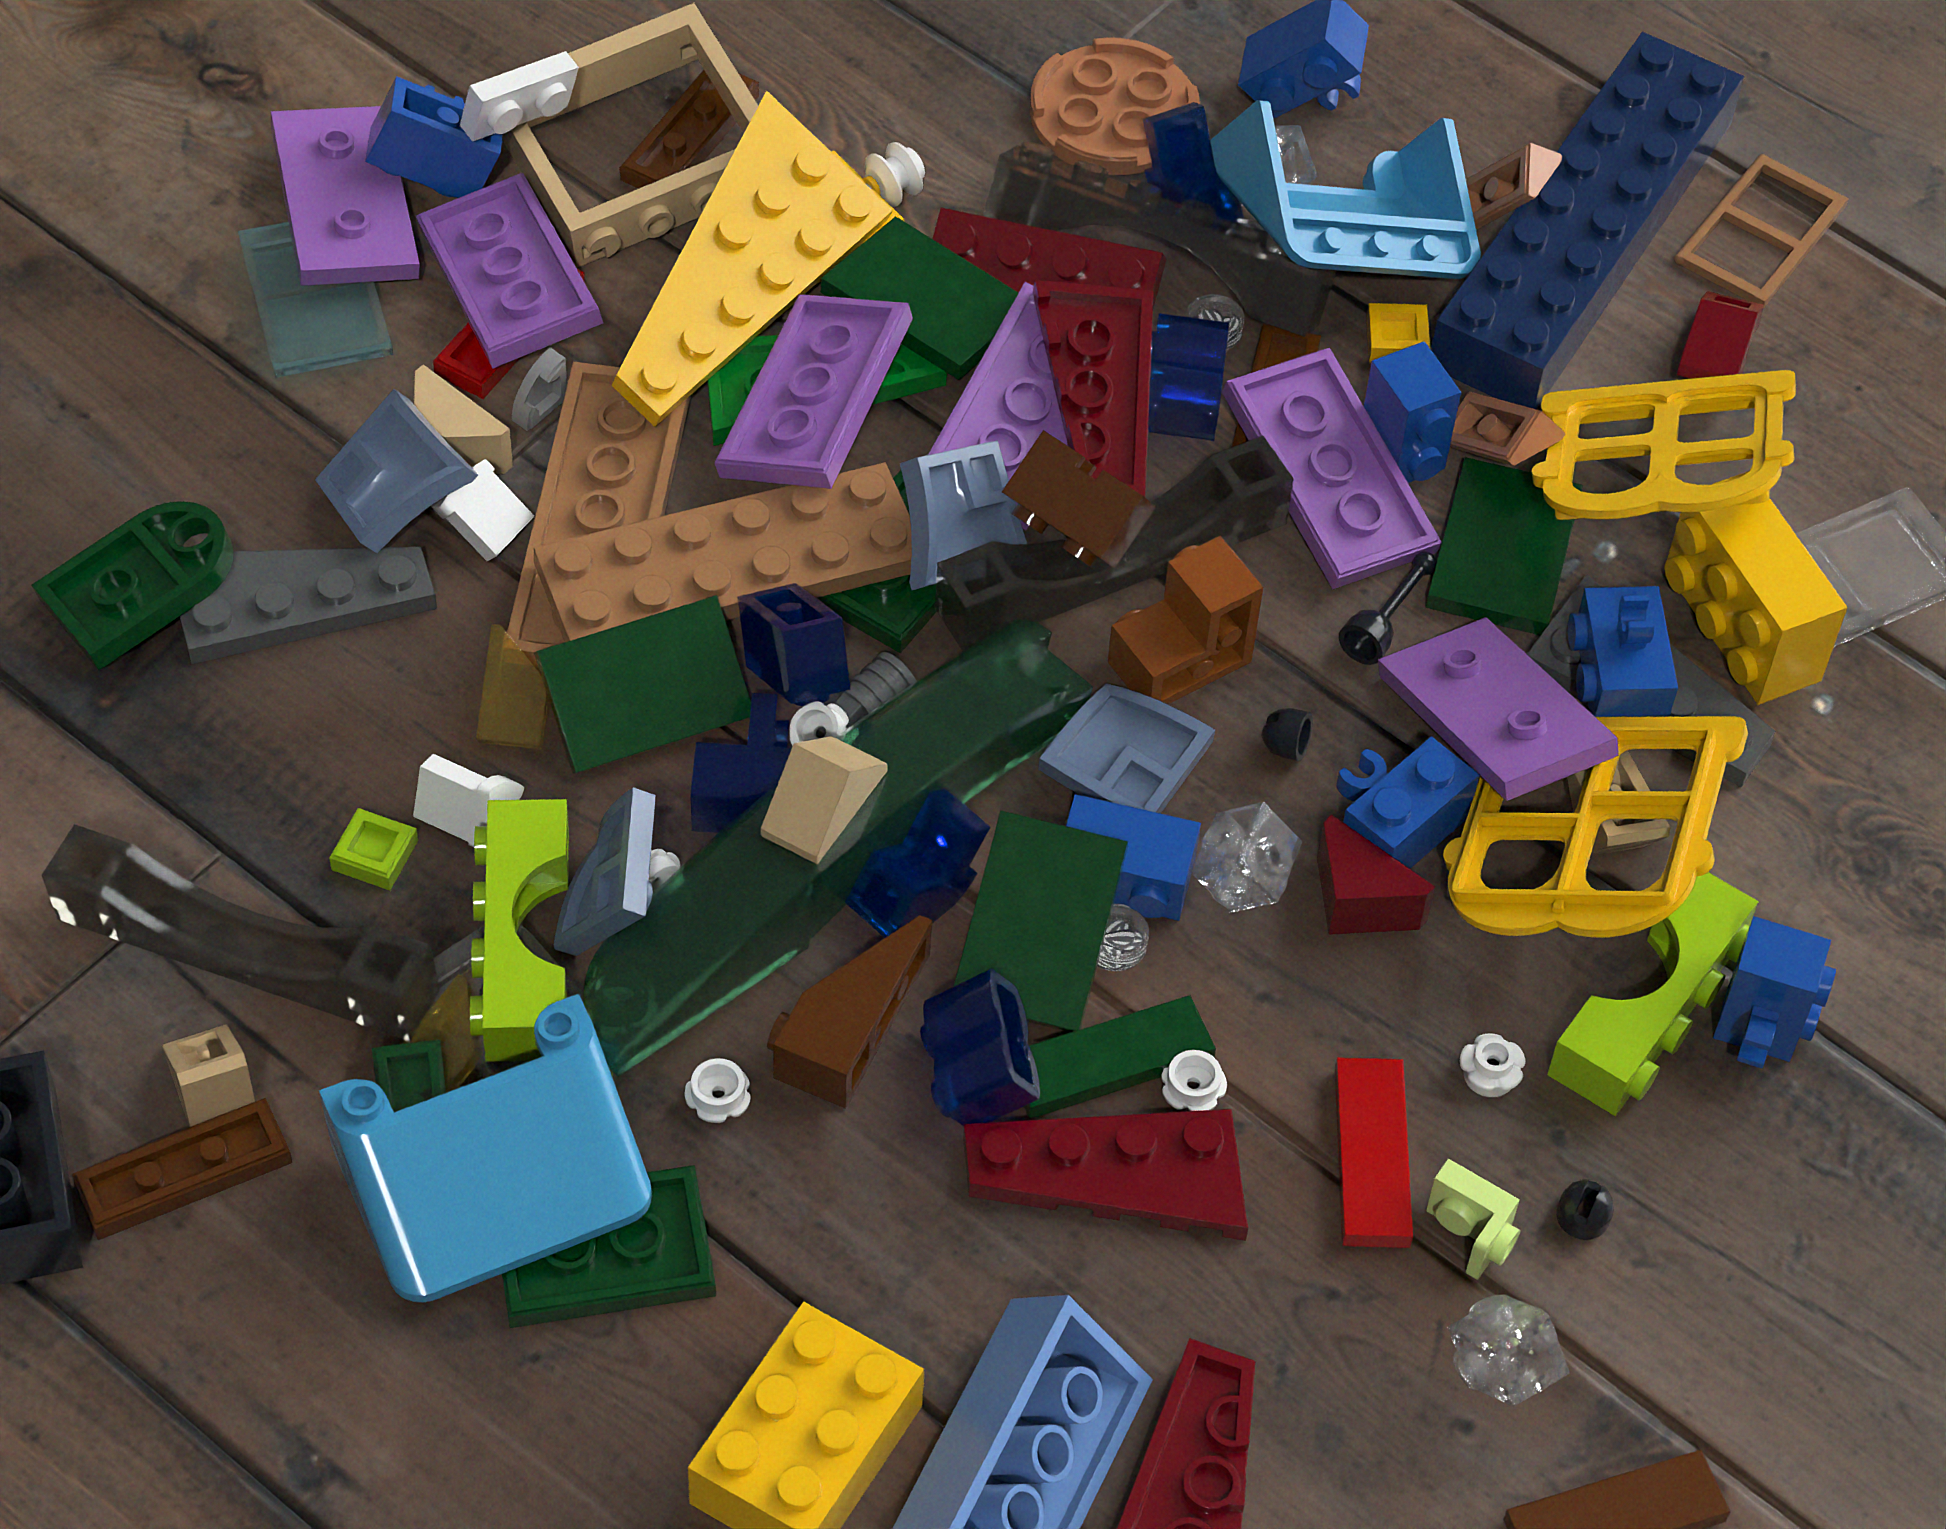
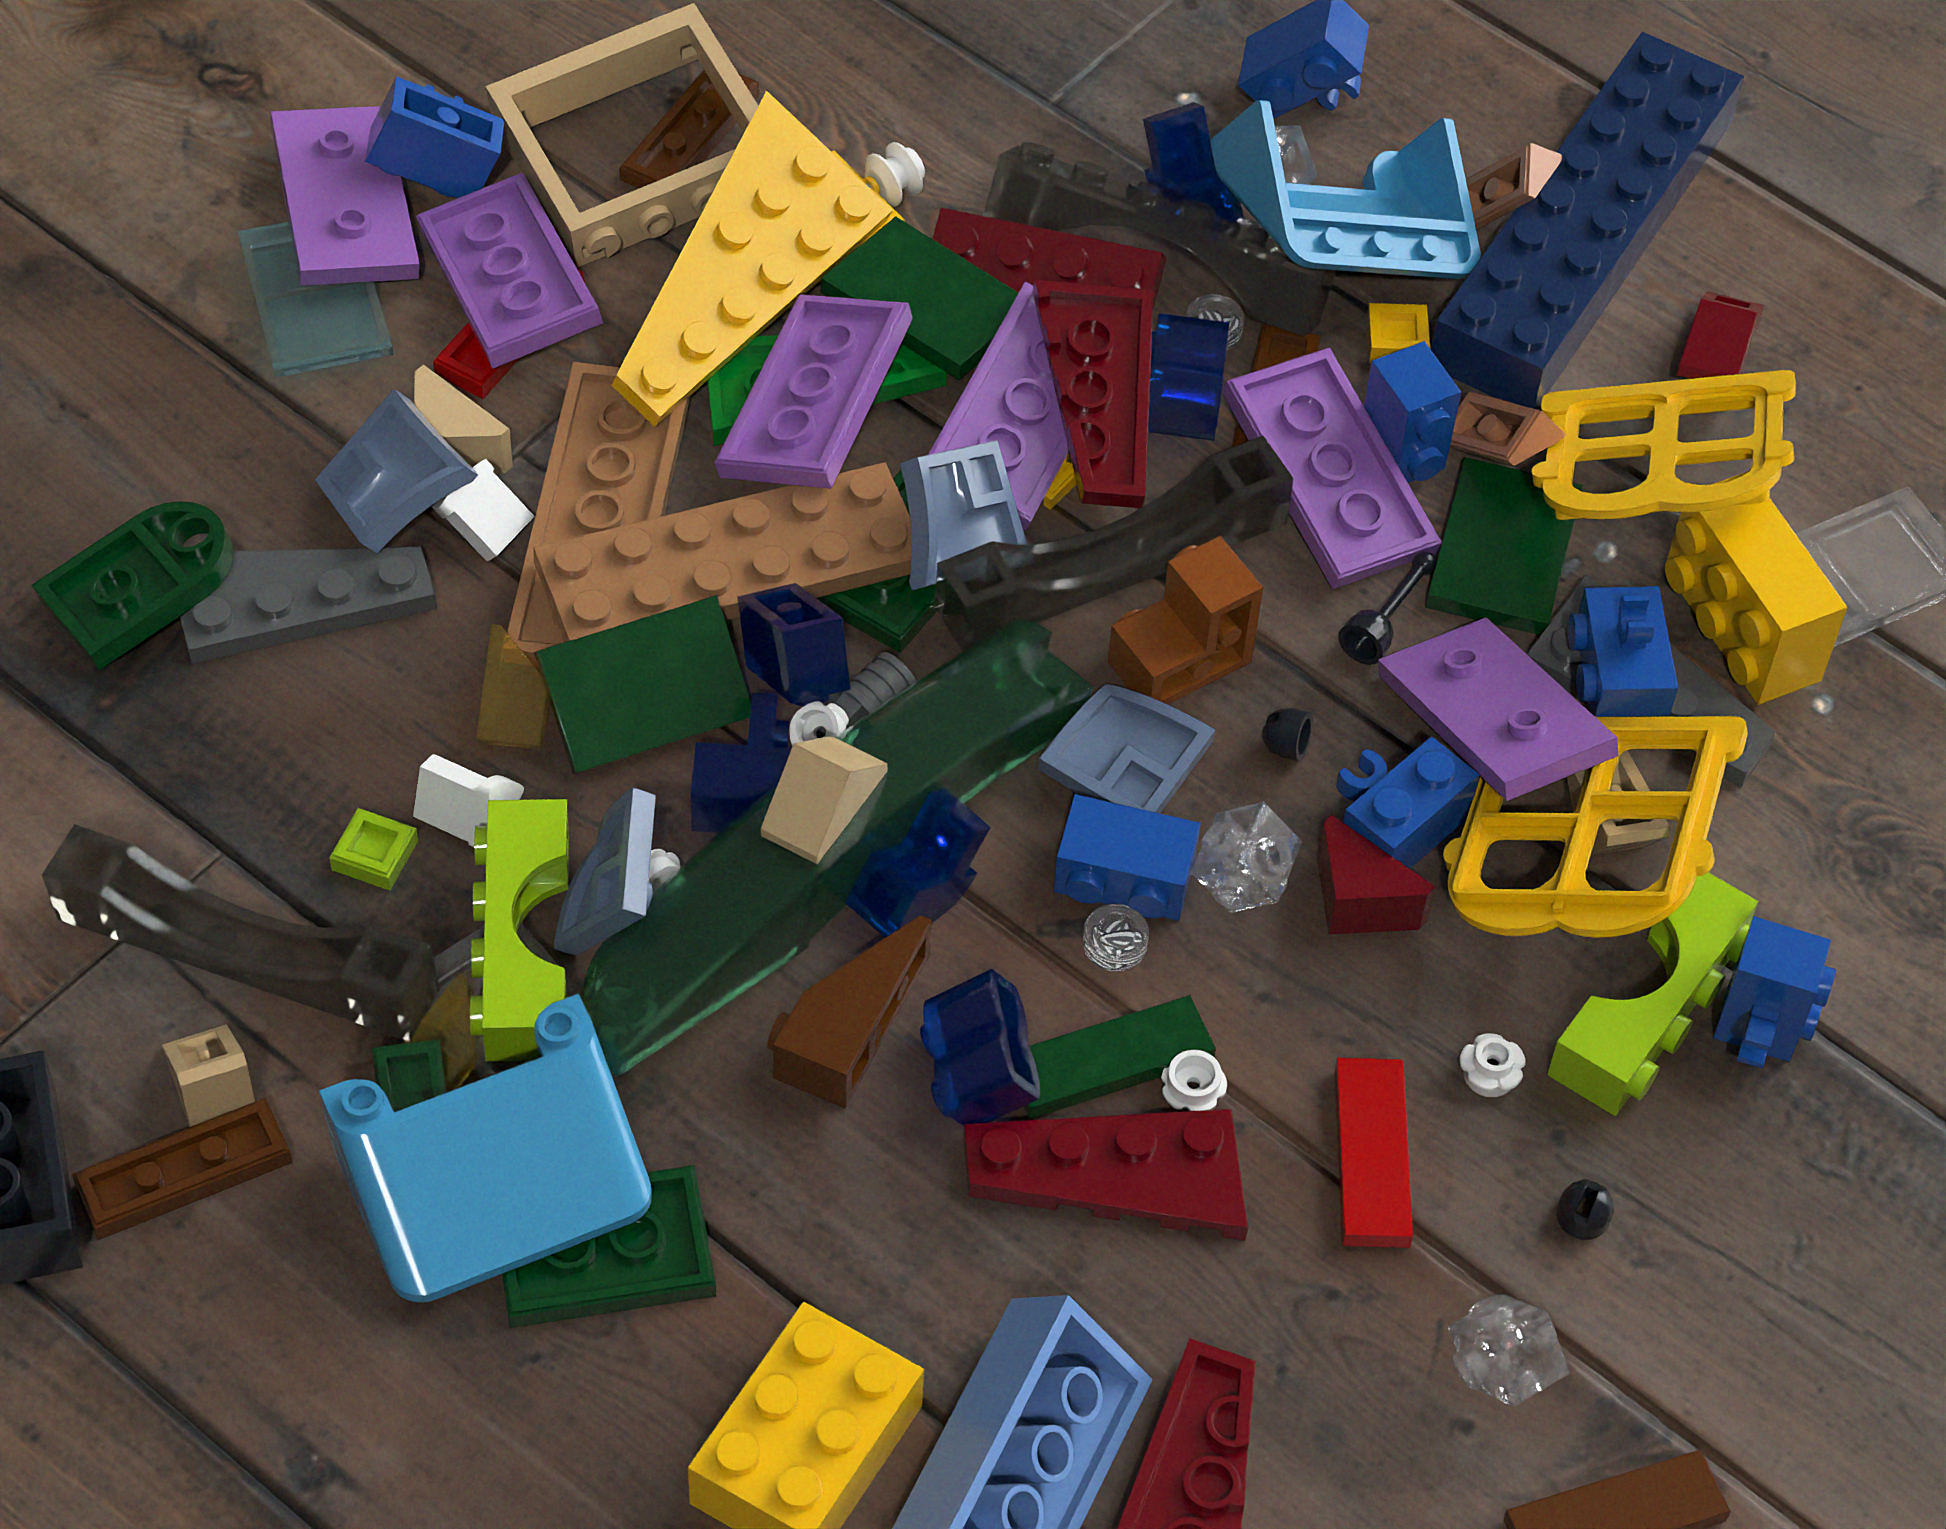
white plate [460,51,579,142] -> none
light grey tile [512,347,567,431] -> none
white plate [684,1058,751,1123] -> none
dark green tile [950,810,1128,1033] -> none
reddish brown brick [1002,430,1156,569] -> none
nougat tile [1030,38,1200,175] -> none
yellowish green bracket [1426,1159,1520,1280] -> none
medium nougat window [1674,154,1849,309] -> none

